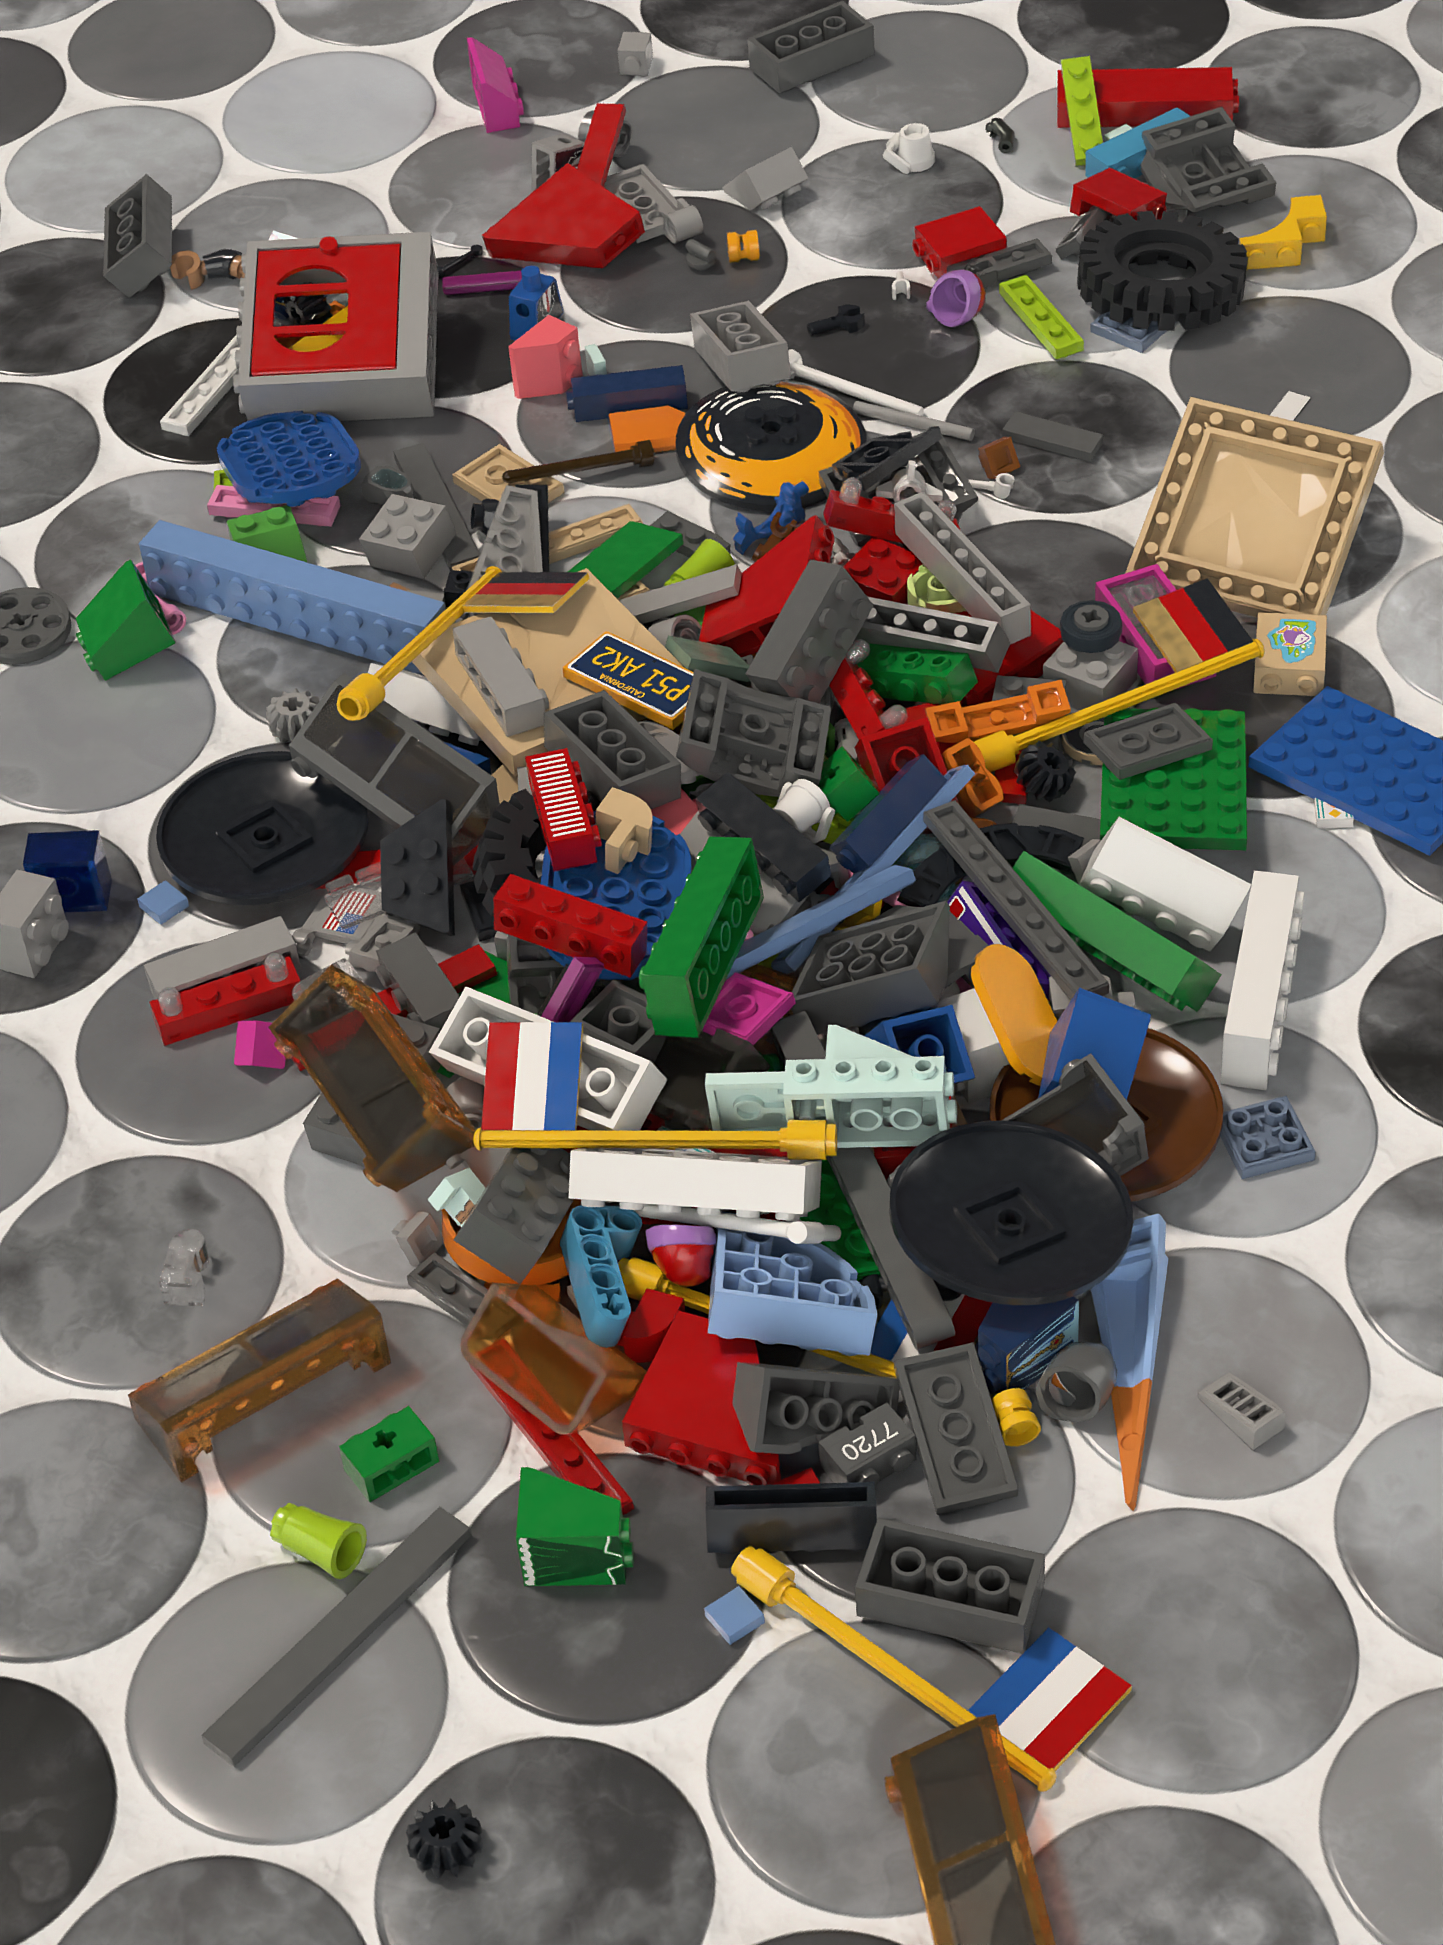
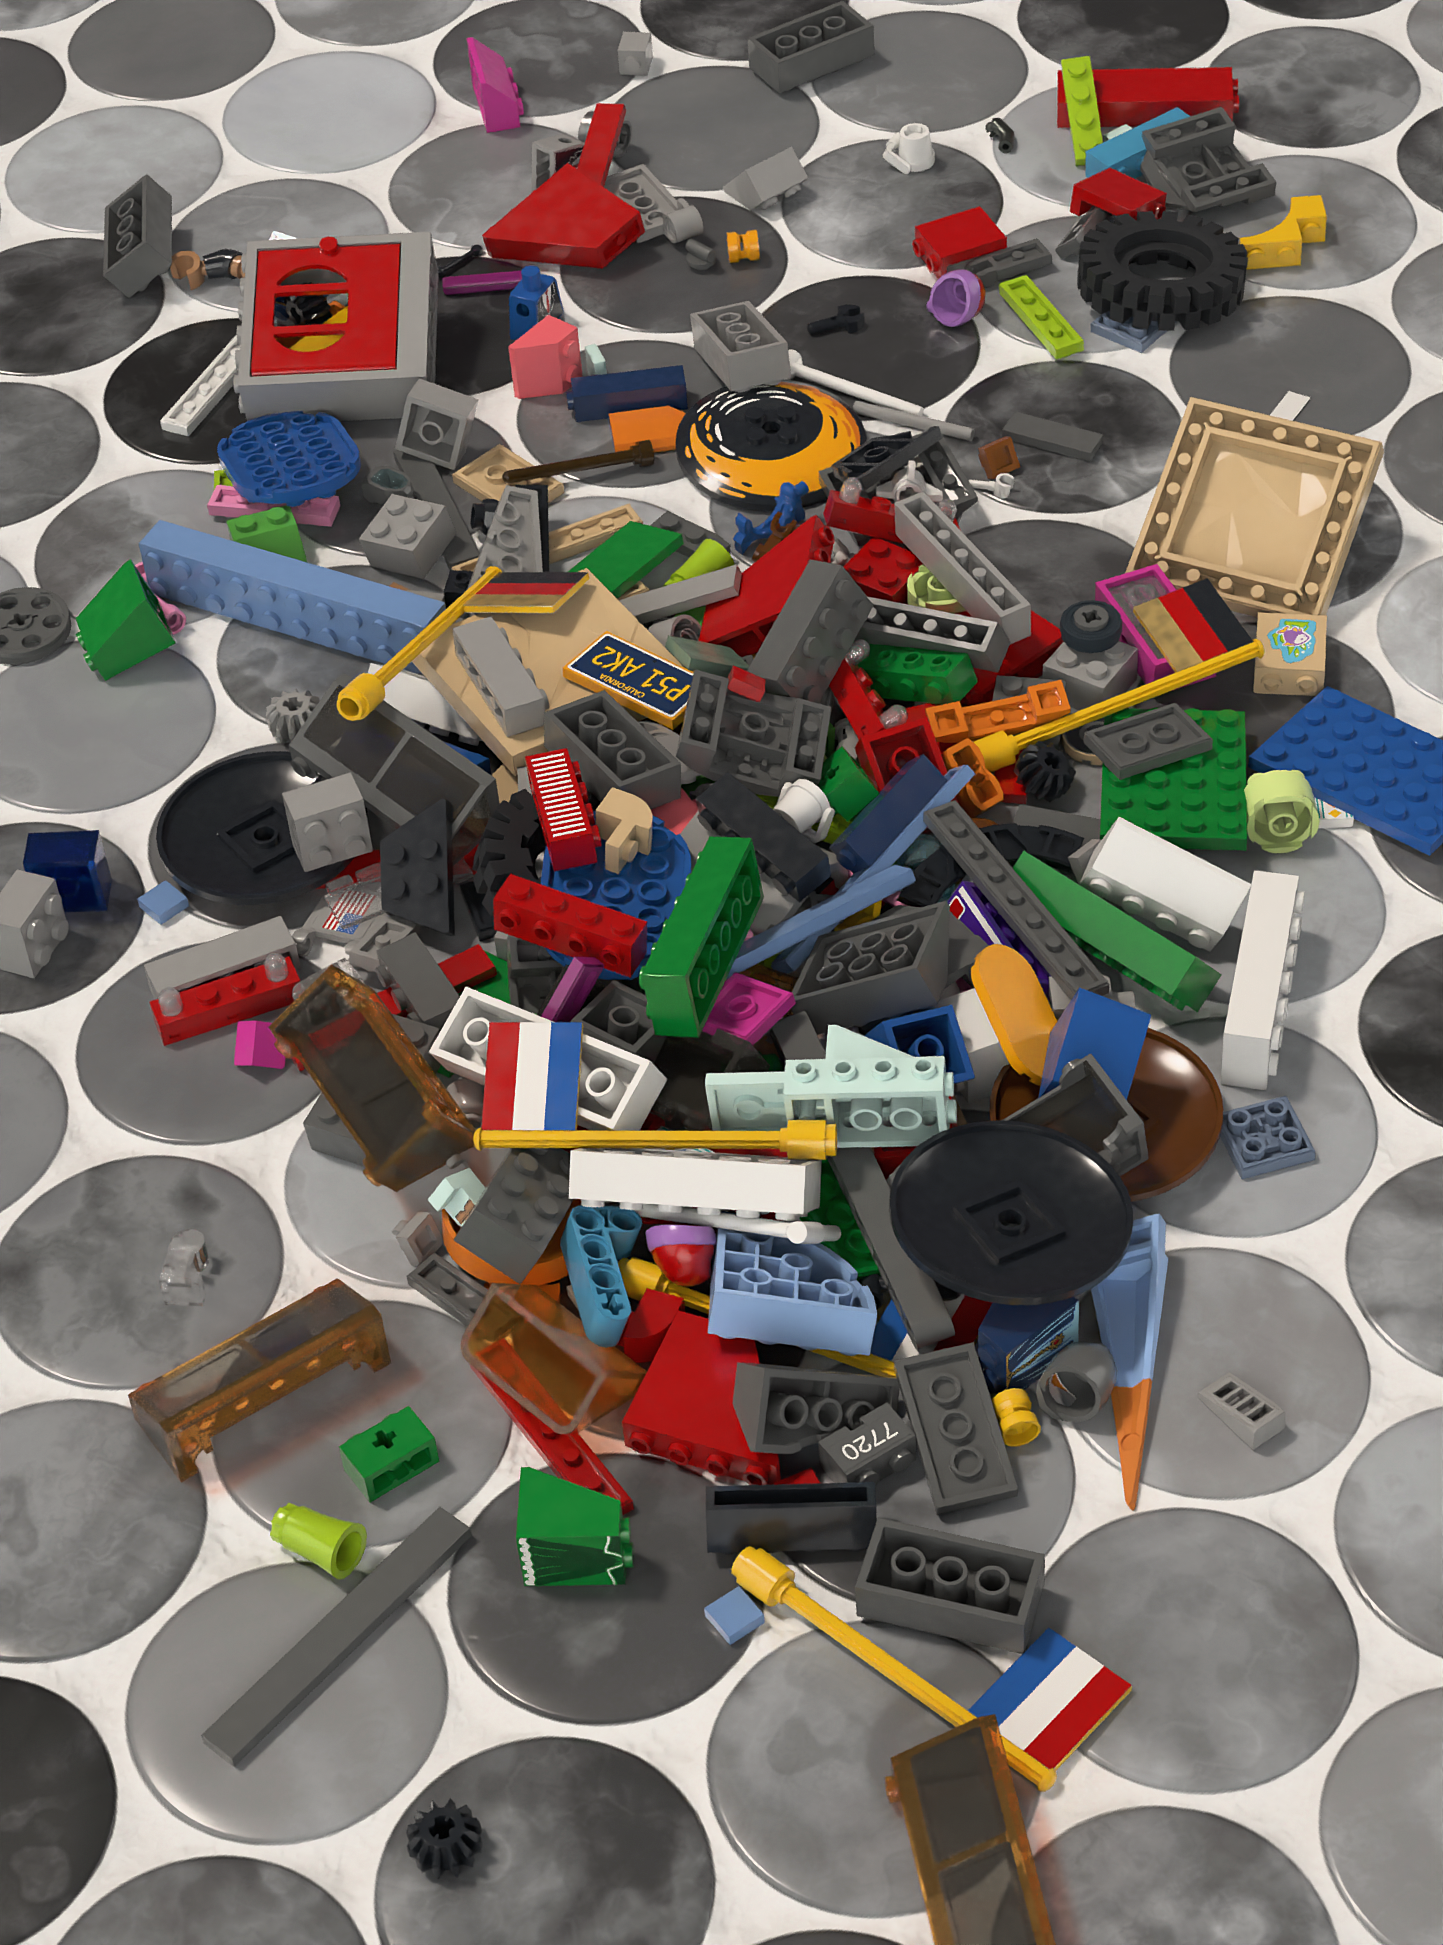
white hand [892,271,910,300] -> none
none -> light grey brick [282,772,373,872]
none -> light grey brick [395,378,479,470]
none -> red tile [727,665,766,702]
none -> yellowish green brick [1244,770,1320,853]

